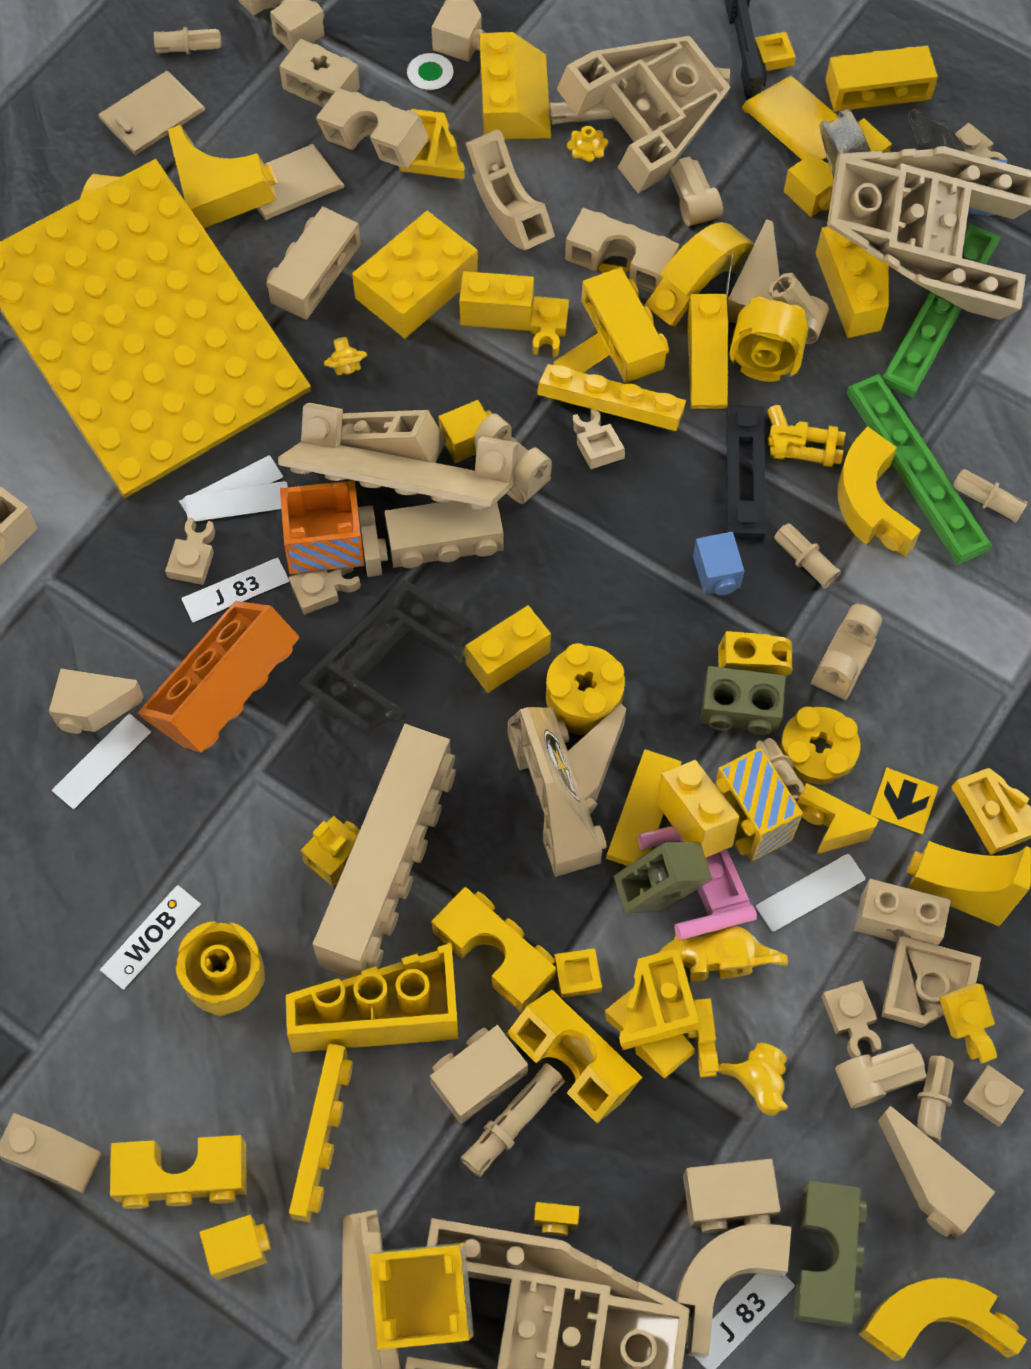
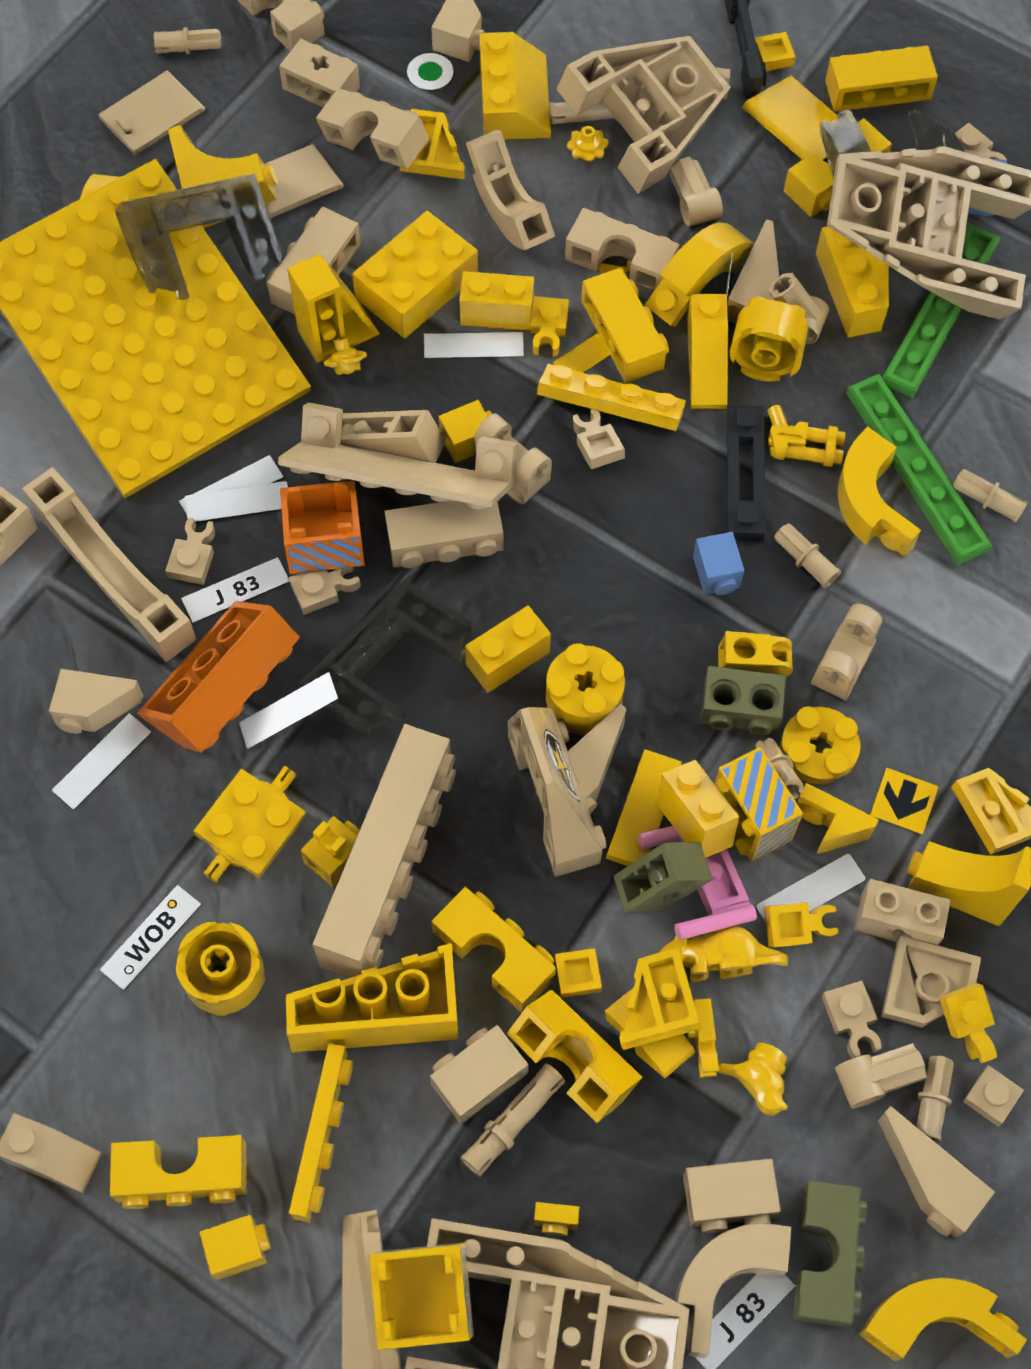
tan plate [358,505,388,577] -> none
none -> tan arch [22,467,197,662]
none -> clear smoke wedge [115,173,283,300]
none -> yellow plate [194,766,306,883]
none -> white sticker [239,672,338,749]
none -> yellow wedge [287,254,380,363]
none -> white sticker [424,332,524,358]
none -> yellow plate [764,902,839,947]

